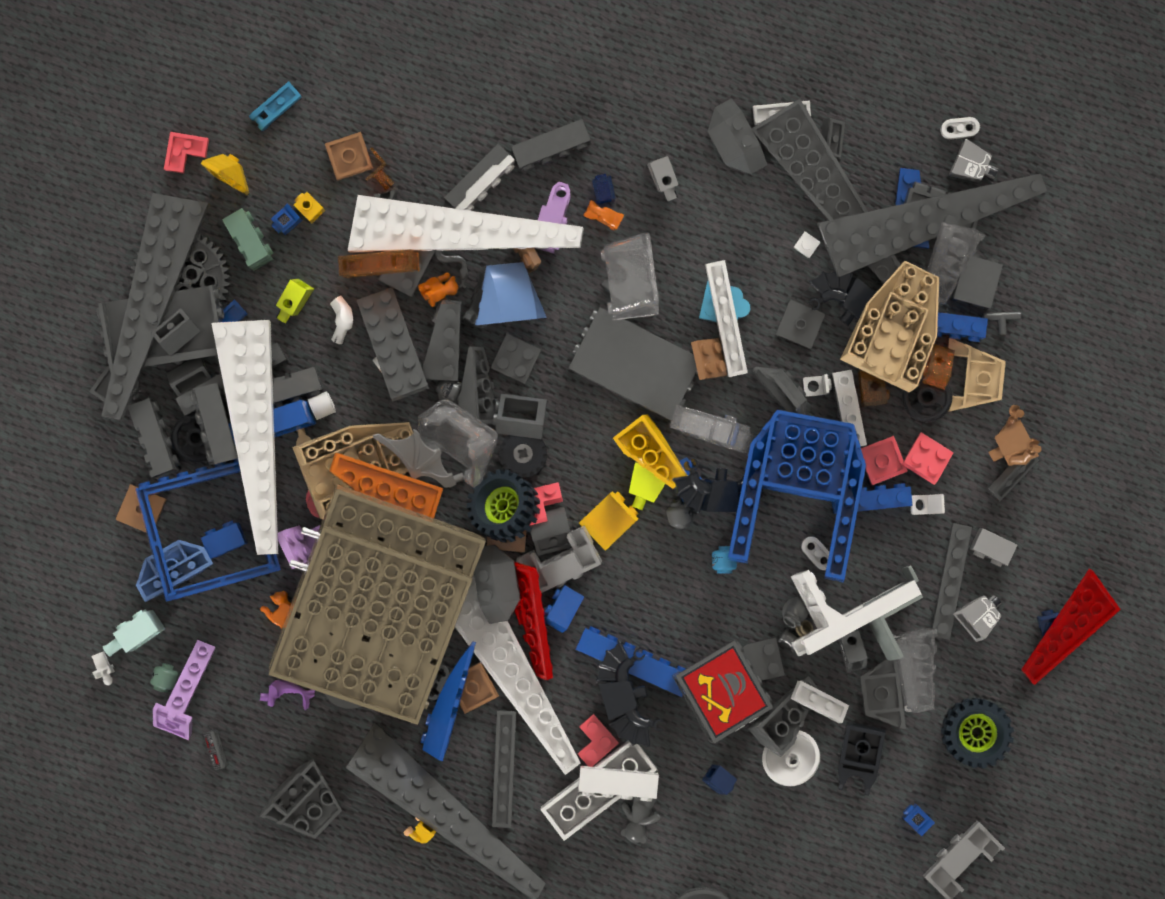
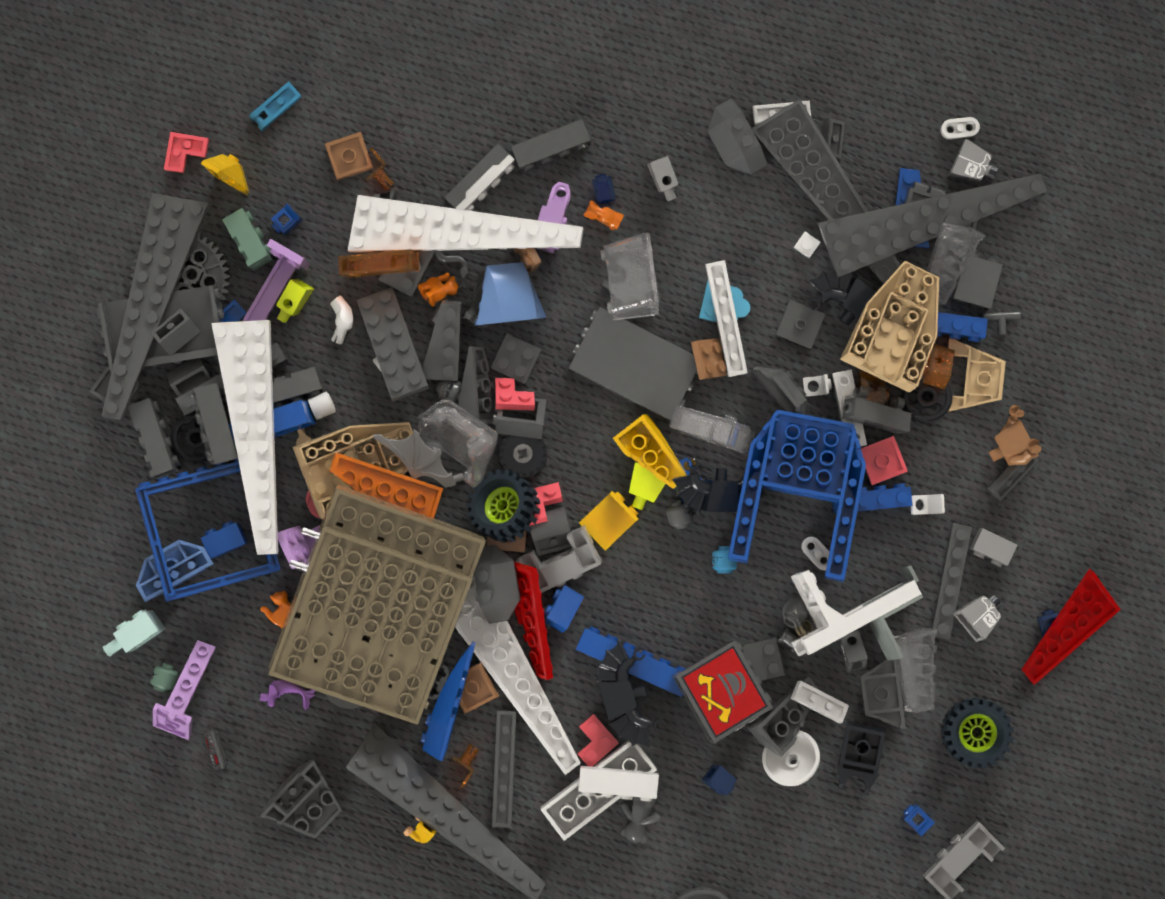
white piece [92,651,115,685] -> none
medium nougat plate [116,484,167,533] -> none
yellow brick [294,192,325,224] -> none
coral plate [902,432,953,485] -> none
none -> lavender bracket [243,239,310,321]
none -> clear orange bracket [451,744,479,789]
none -> coral plate [495,378,535,411]
none -> dark grey brick [842,386,912,434]

